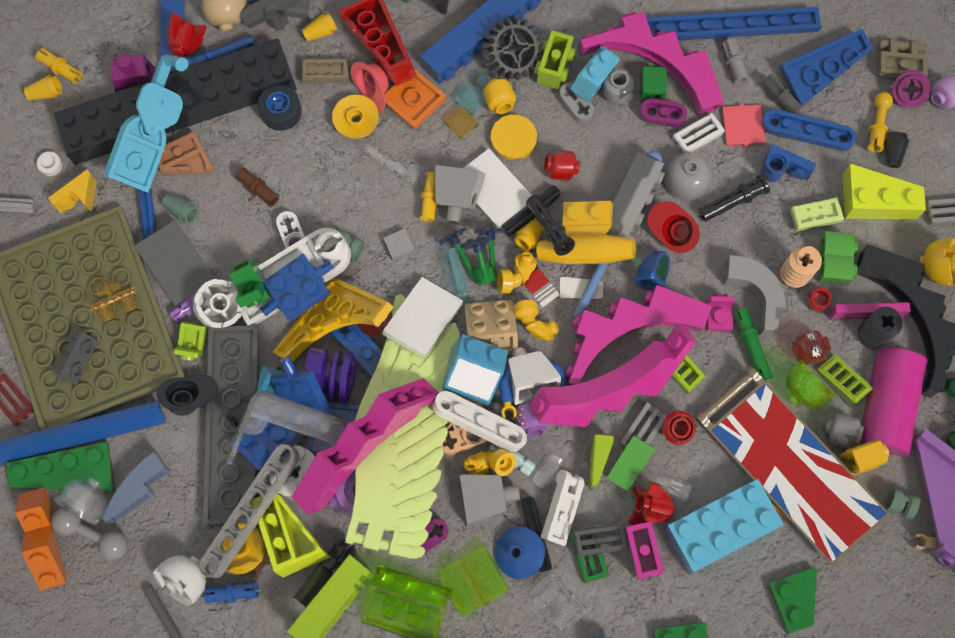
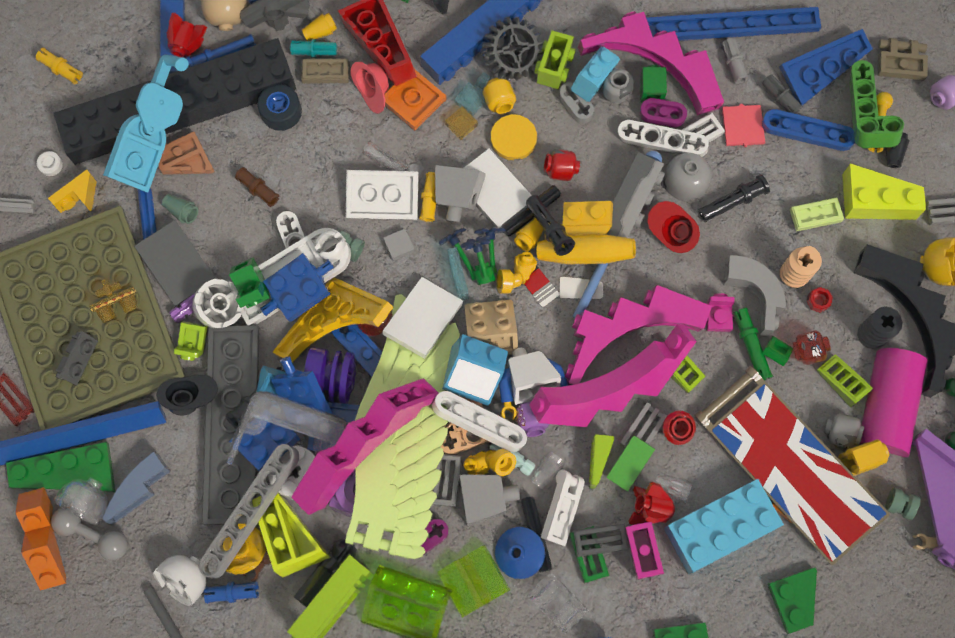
yellow cone [24,75,62,101] -> none
magenta torso [110,54,156,92] -> none
yellow dish [332,95,379,139] -> none
yellow arm [513,300,559,341] -> none
blue rock [635,251,670,290] -> none
blue plate [761,144,816,182] -> none
clear neon green cylinder [786,360,836,410] -> none
bright green brick [818,231,858,285] -> none
dark pink tile [829,302,910,320] -> none
magenta gear [891,70,930,108] -> none
none -> teal axle [290,39,337,58]
none -> white tile [346,170,419,220]
none -> light grey tile [432,454,461,507]
none -> white beam [618,120,709,157]
none -> green tile [762,336,793,367]
none -> bright green beam [849,60,904,148]

